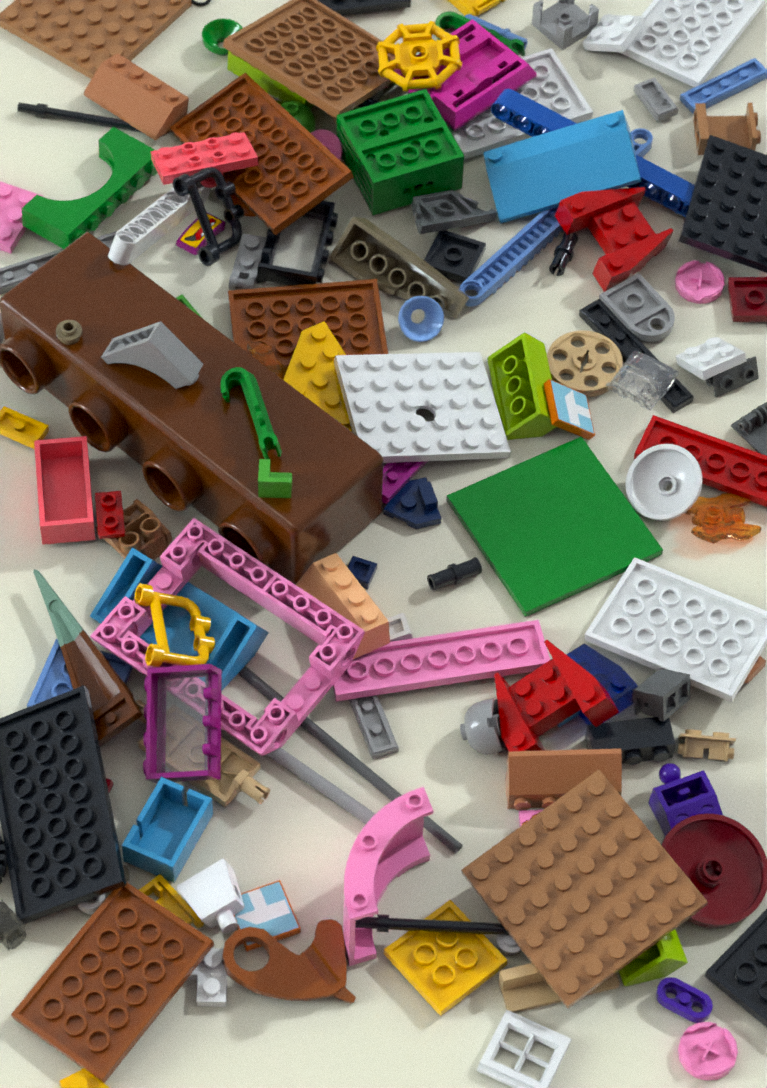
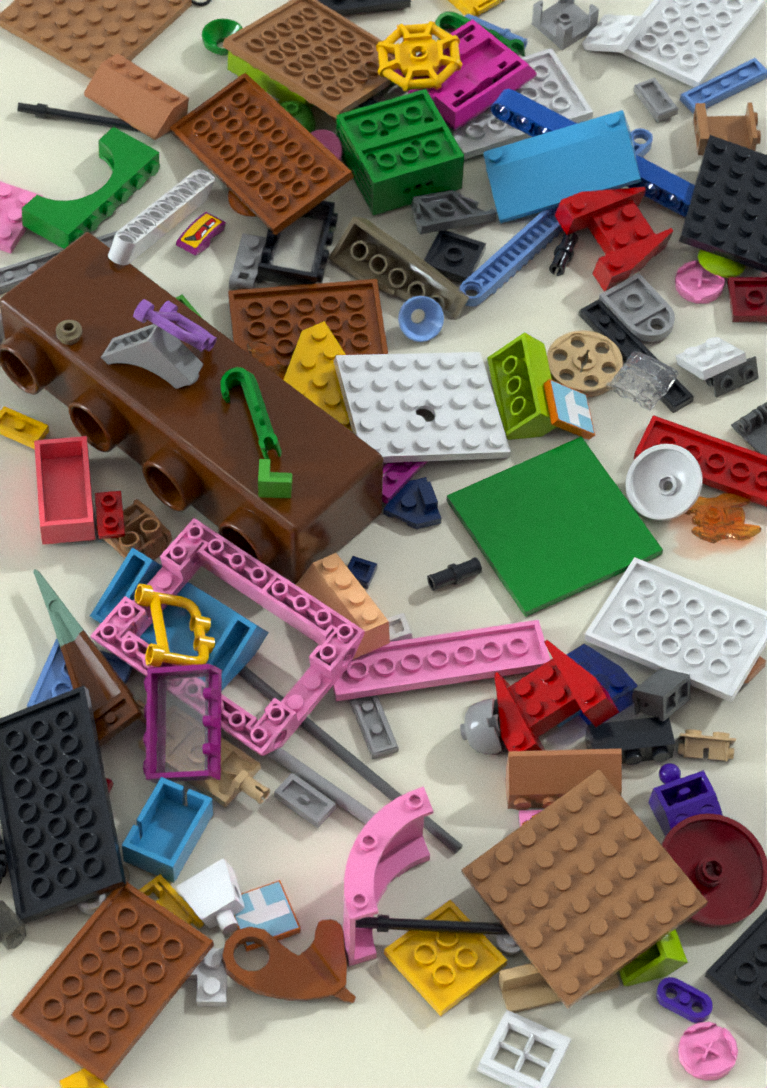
coral plate [151,132,259,188] -> none
black bar [173,167,244,266] -> none
none -> medium lavender bar [133,299,217,351]
none -> light grey plate [274,773,336,828]
none -> lime dish [697,249,745,278]

